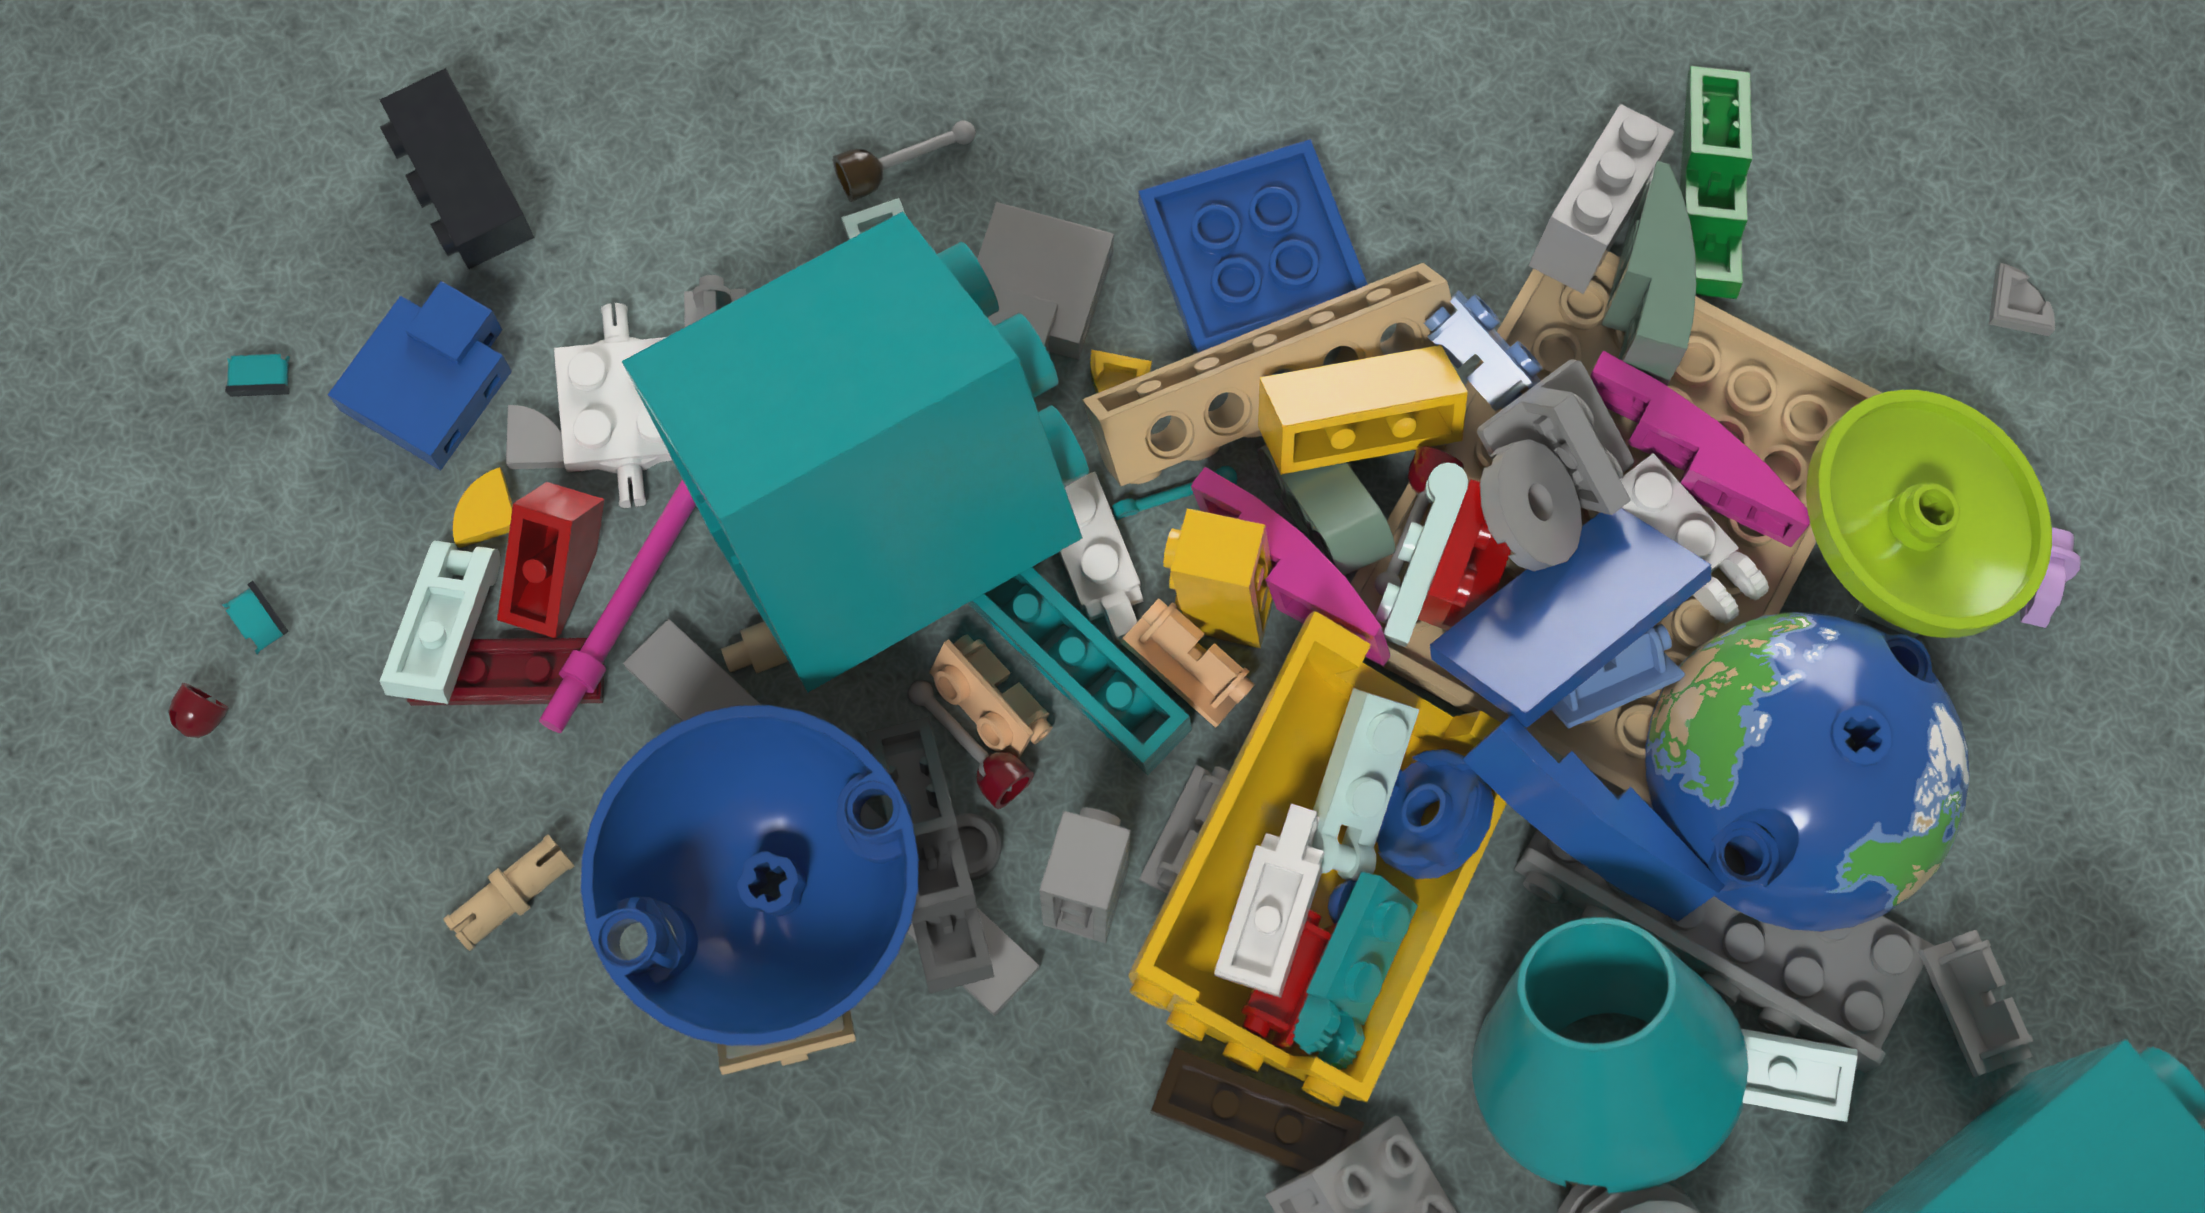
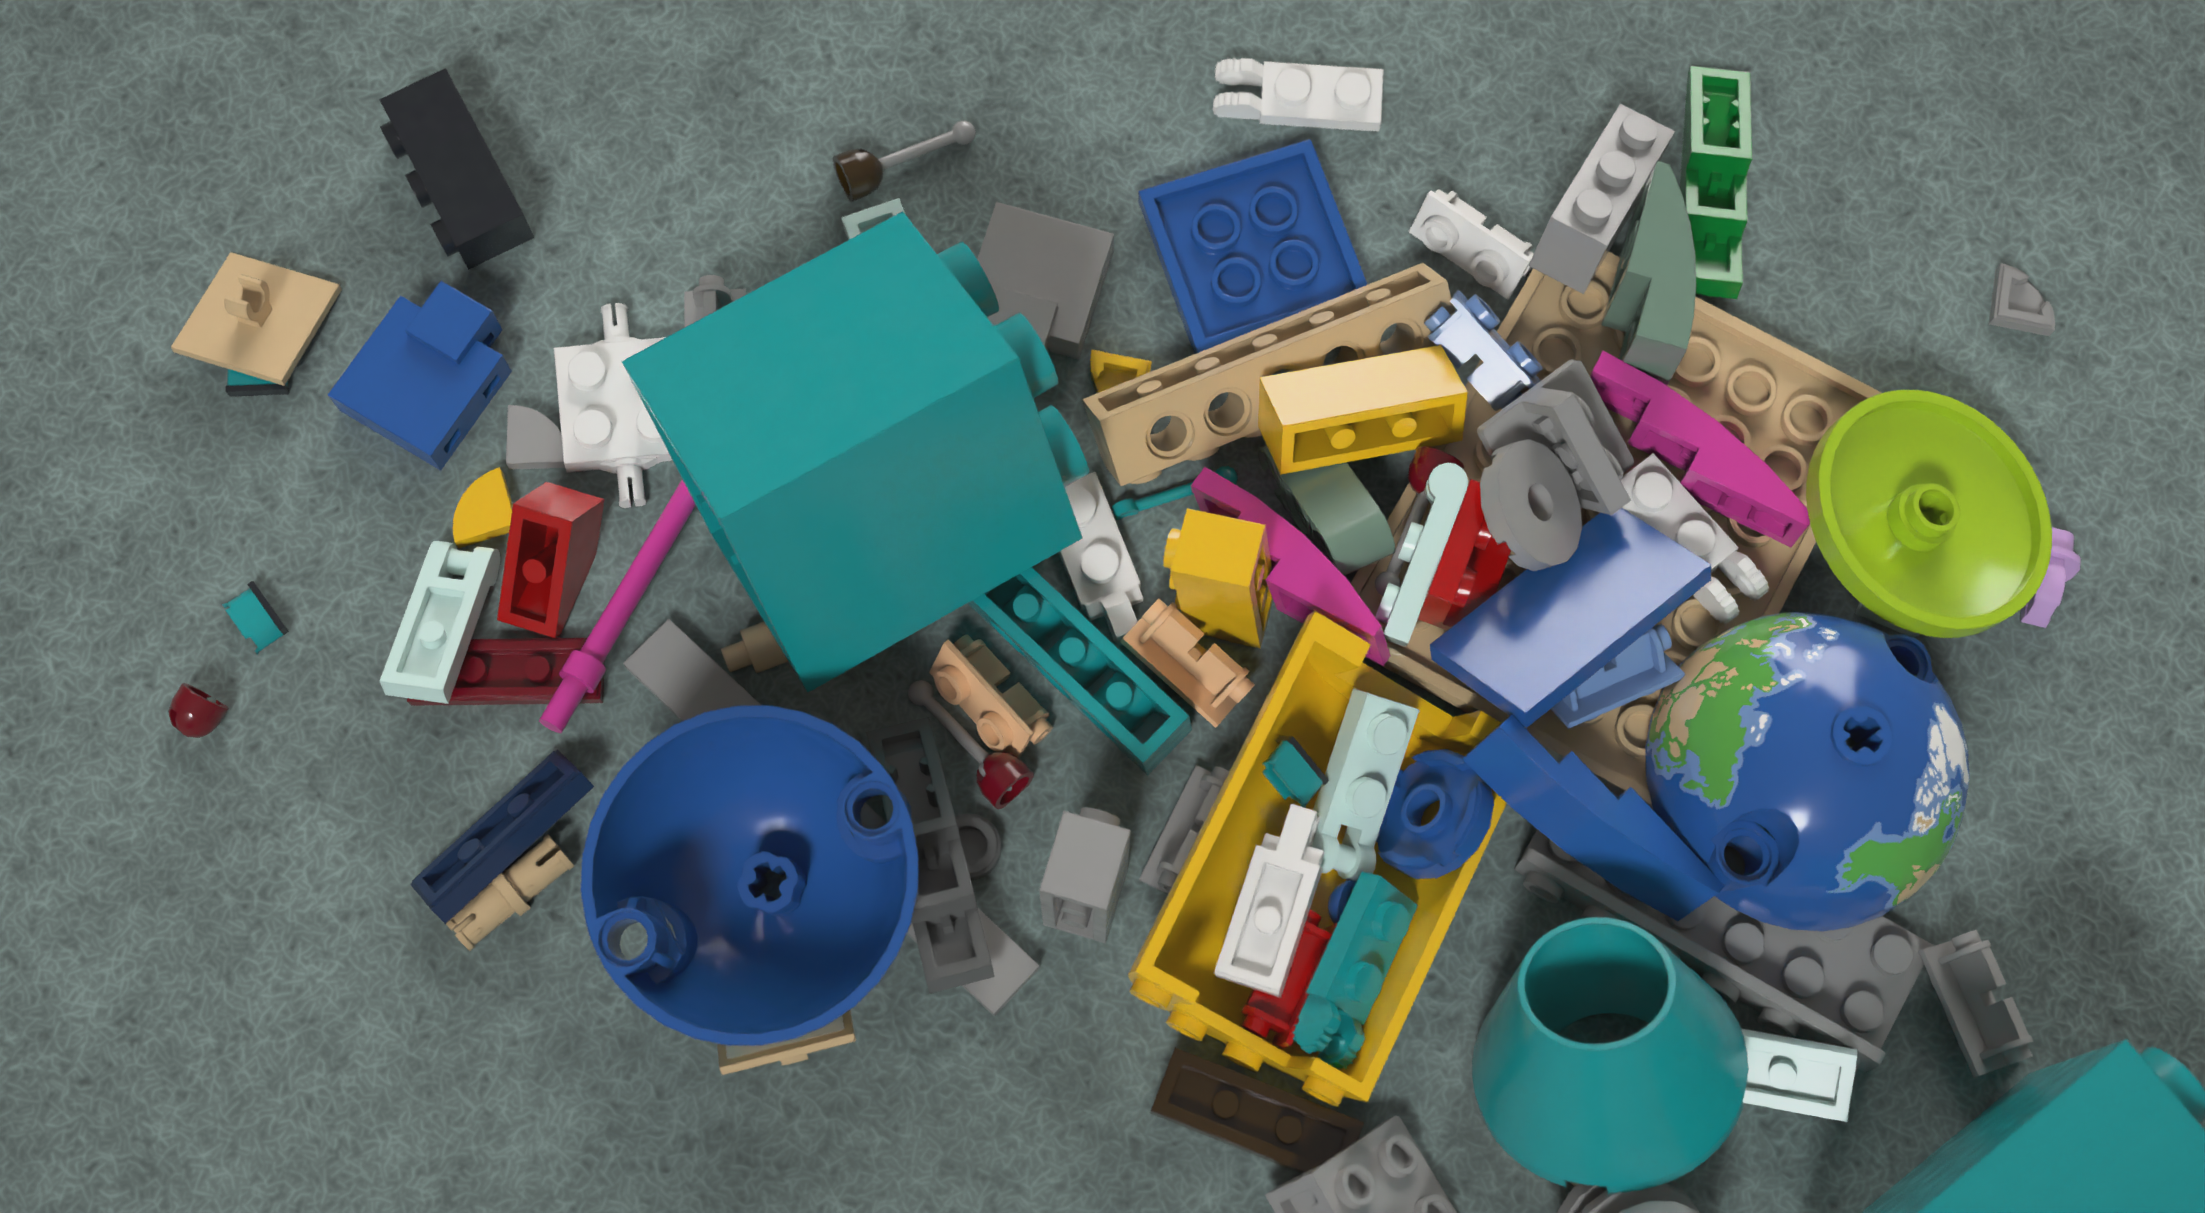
none -> tan piece [171,252,342,386]
none -> dark blue tile [410,749,594,924]
none -> white hinge [1213,58,1383,132]
none -> teal piece [1262,736,1329,808]
none -> white hinge [1409,189,1534,300]

